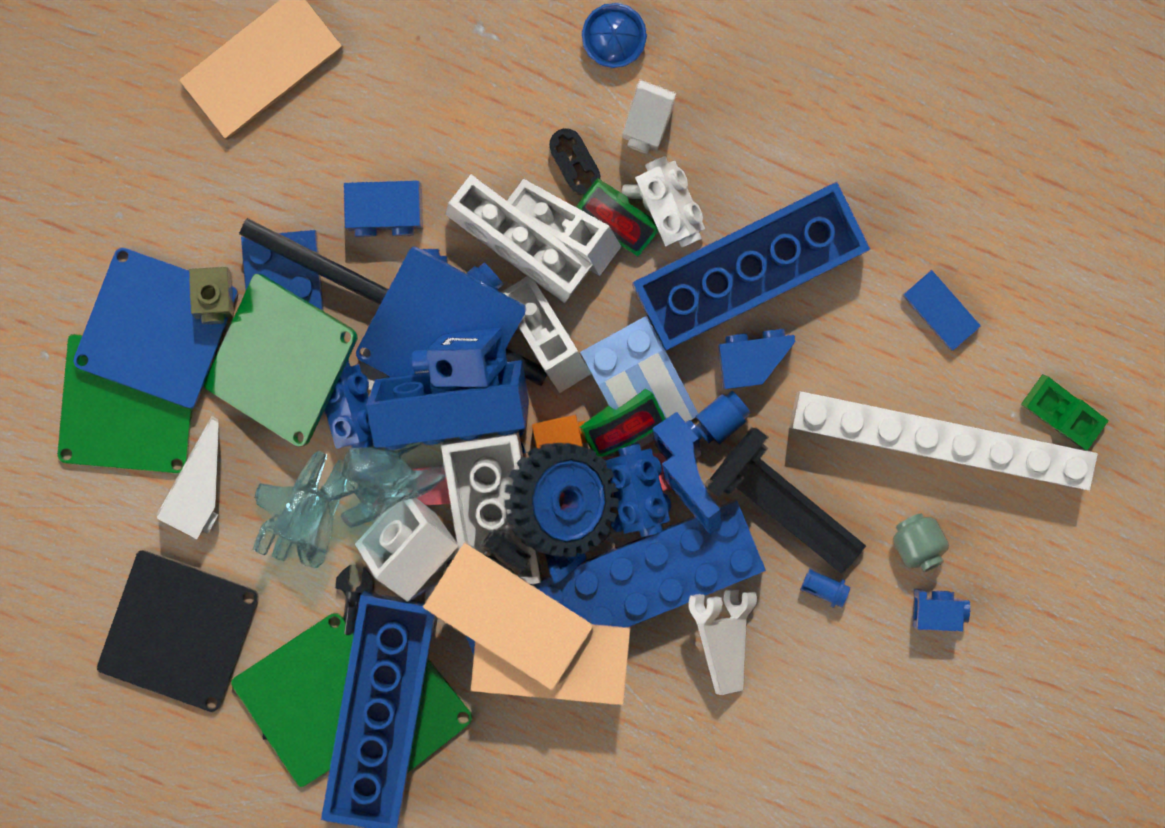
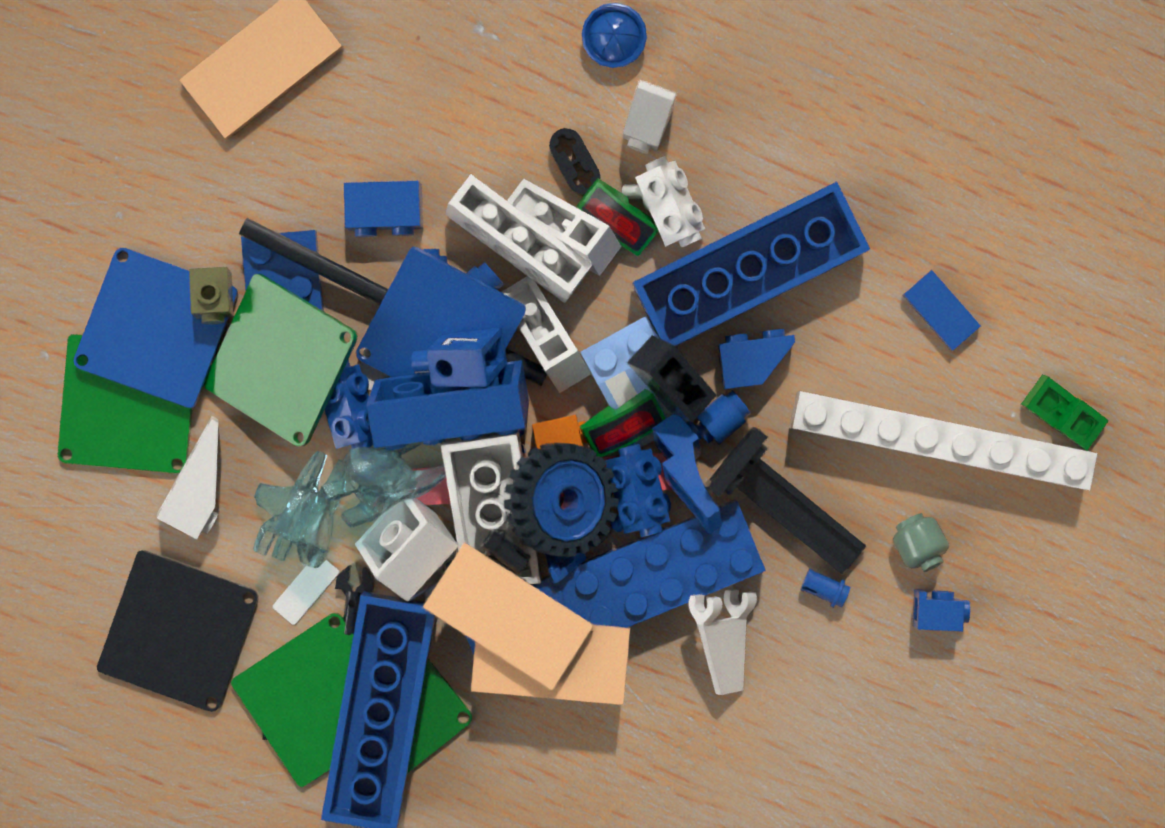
none -> white sticker [272,554,339,625]
none -> black brick [626,335,717,423]

